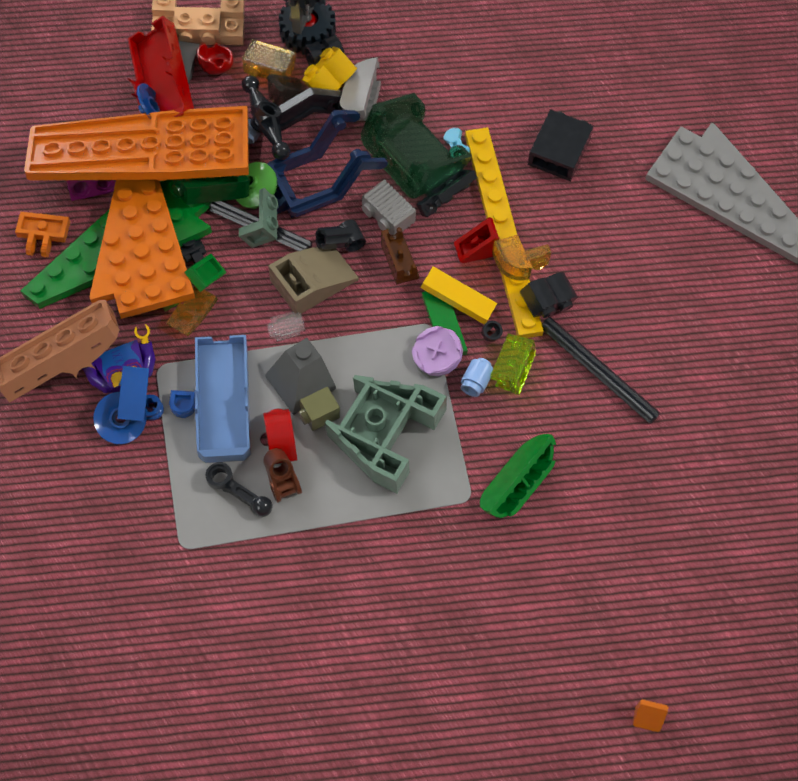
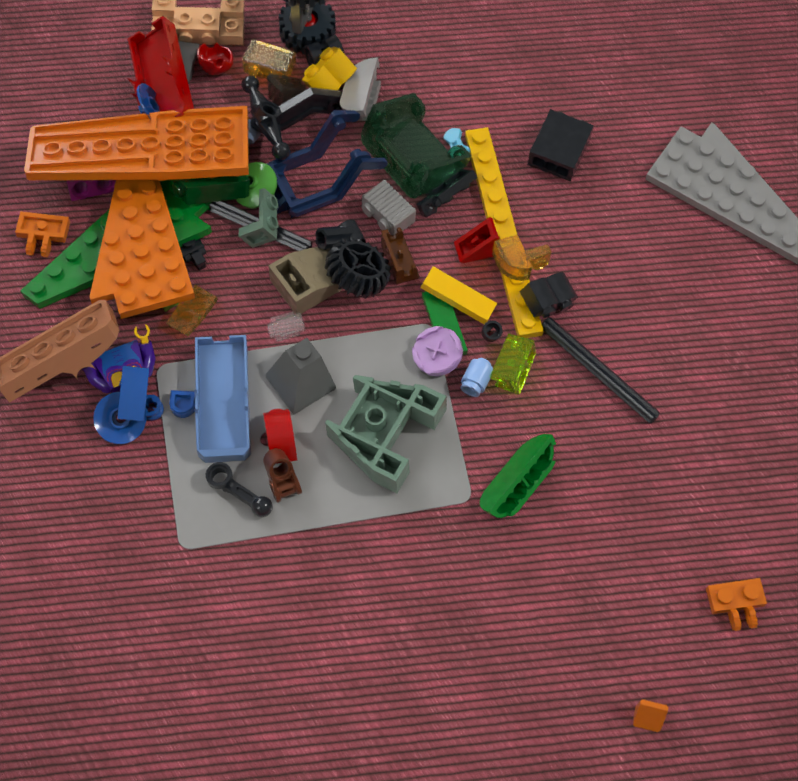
green tile [184,254,226,292] -> none
olive brick [298,386,340,431] -> none
none -> black gear [324,237,391,299]
none -> orange hinge [706,578,767,631]

